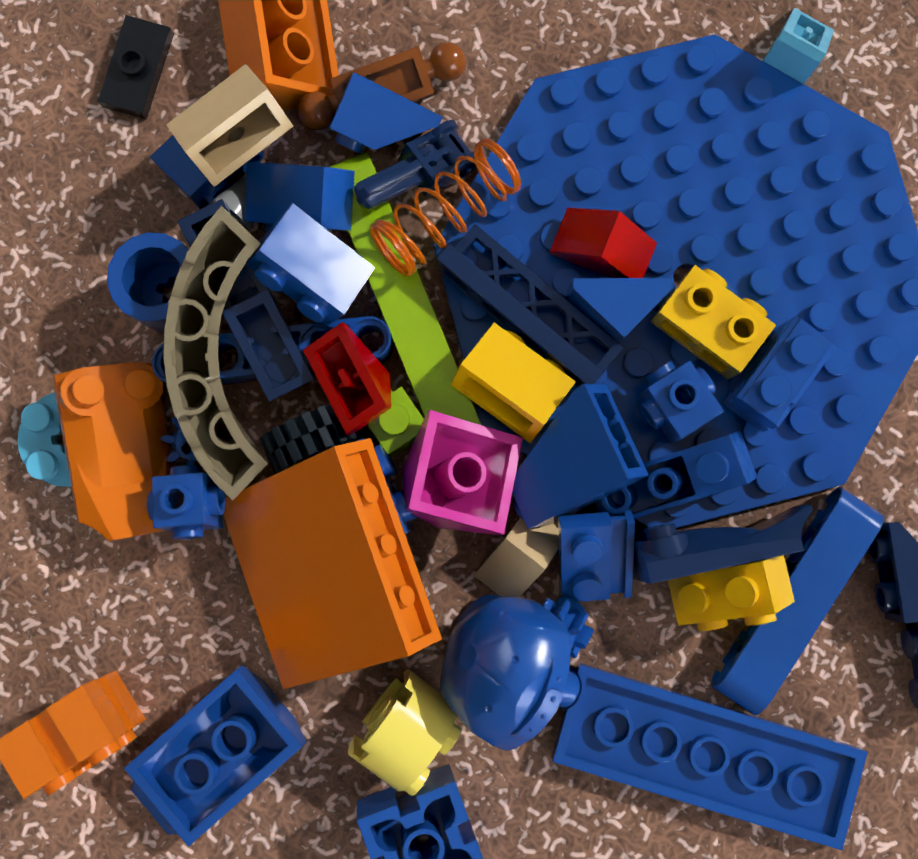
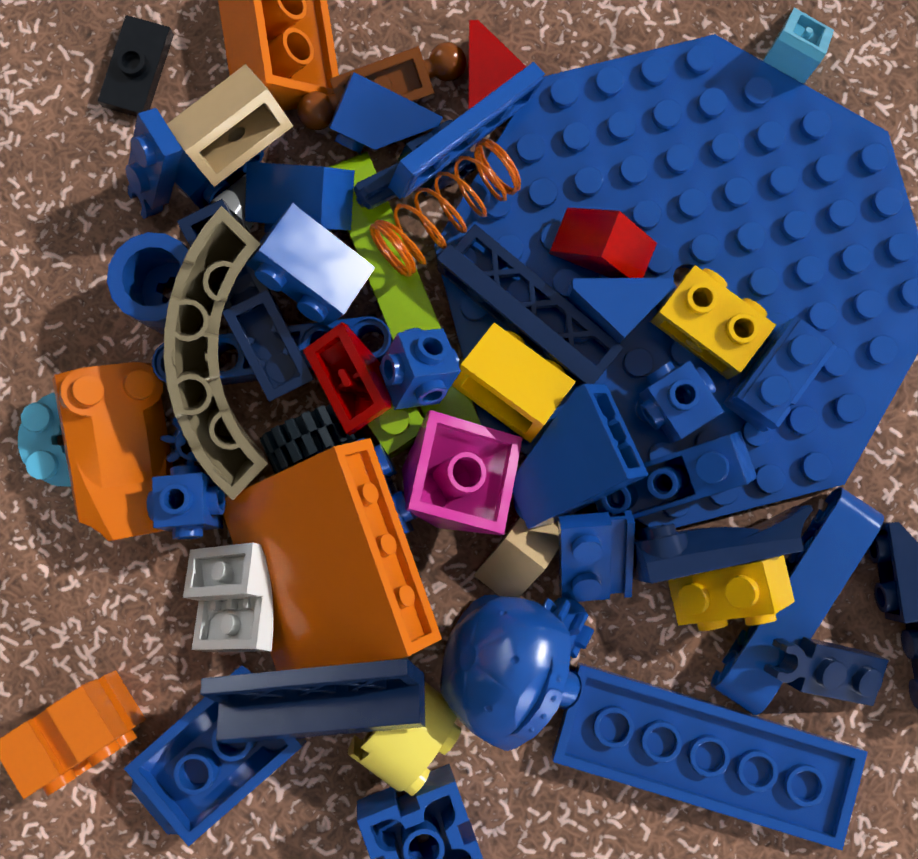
none -> blue plate [125,108,183,219]
none -> white slope [183,542,274,652]
none -> dark blue fence [200,658,425,744]
none -> blue brick [379,328,461,410]
none -> blue tile [388,62,545,199]
none -> red slope [468,20,526,110]
none -> dark blue plate [764,637,889,706]

